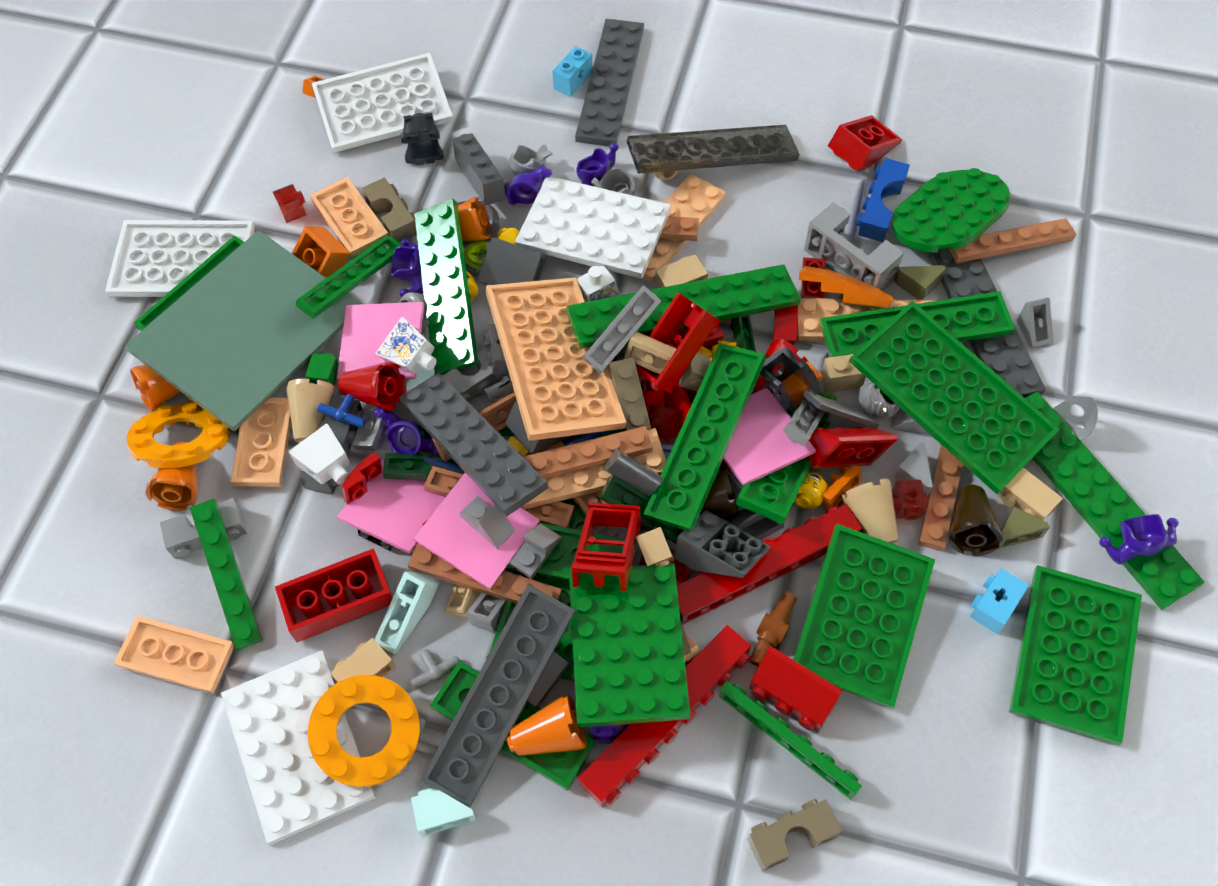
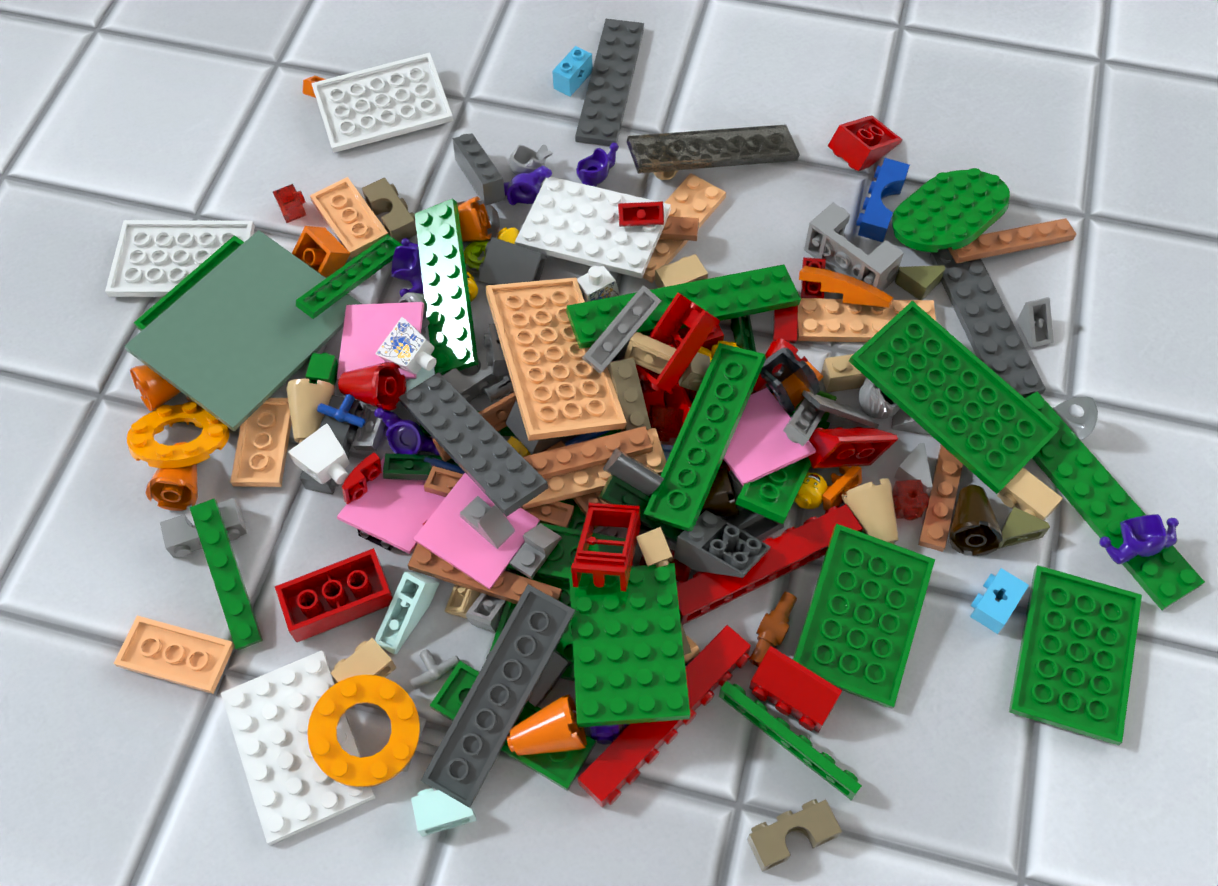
black piece [401,112,444,165] -> none
light grey hat [591,167,636,196] -> none
green plate [819,291,1015,357] -> none
none -> red slope [618,201,664,227]

